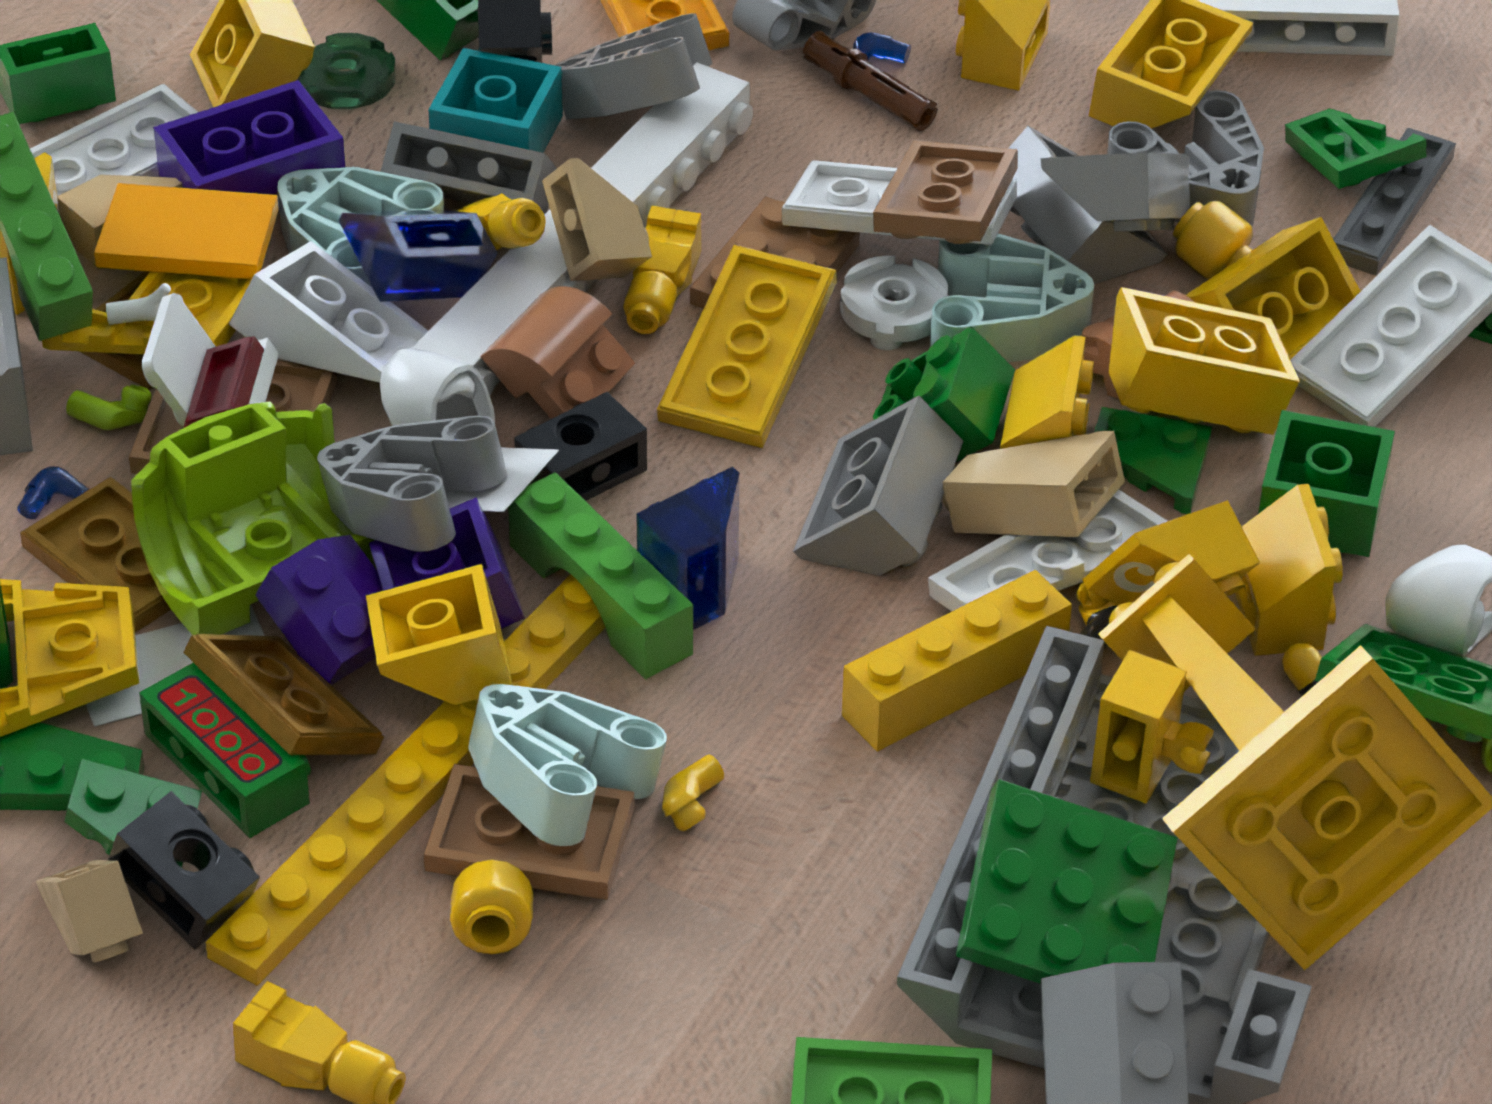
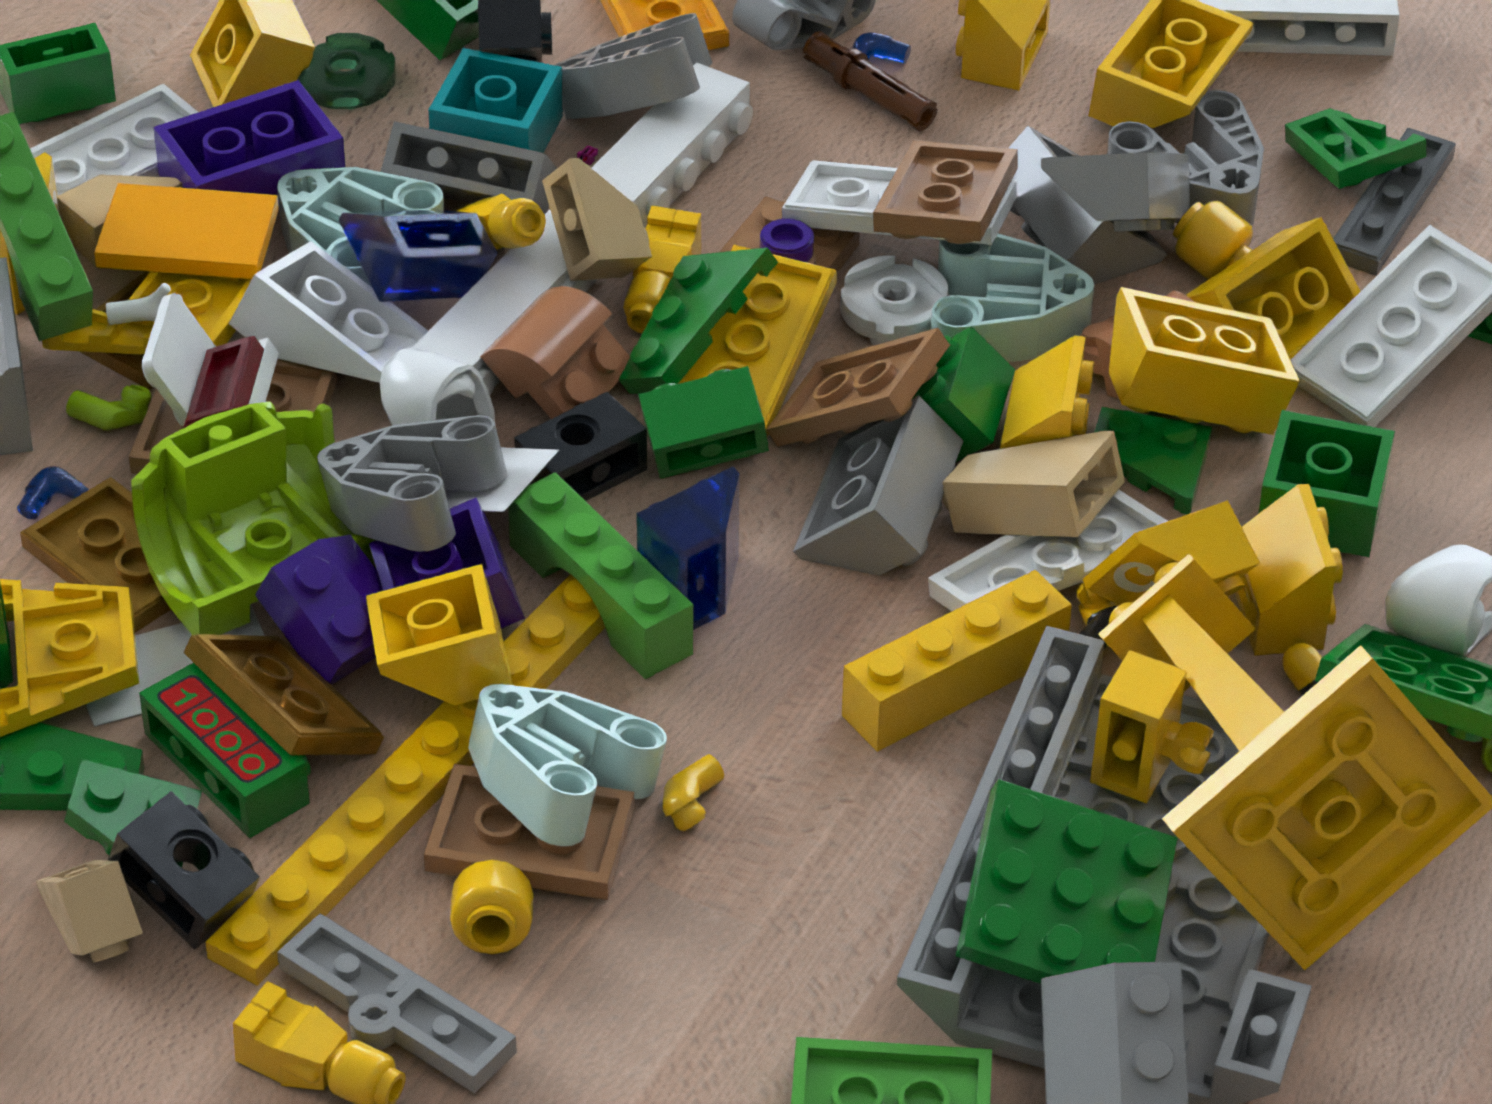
none -> light grey hinge [277,913,517,1093]
none -> dark pink piece [577,145,598,165]
none -> green wing [618,248,778,394]
none -> green brick [638,366,769,479]
none -> dark purple tile [760,218,814,262]
none -> medium nougat plate [766,328,950,447]

